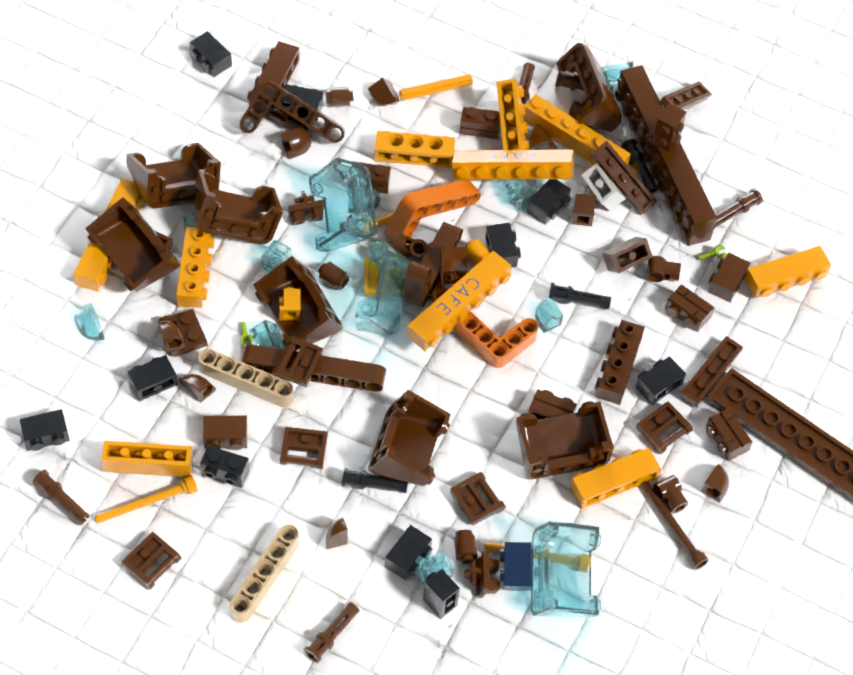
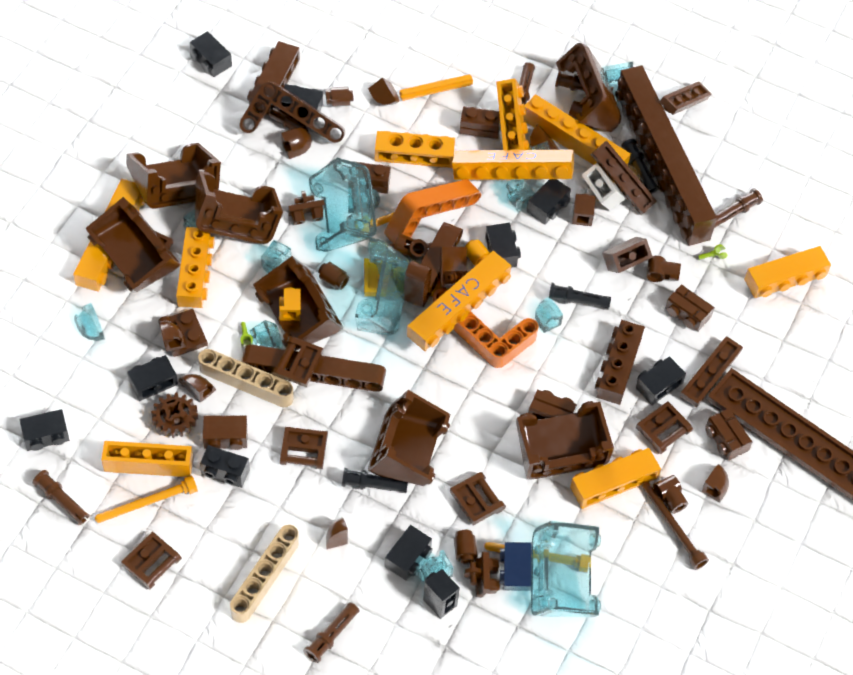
reddish brown brick [652,103,687,152] -> none
reddish brown brick [708,252,751,303] -> none
none -> reddish brown gear [151,392,198,438]

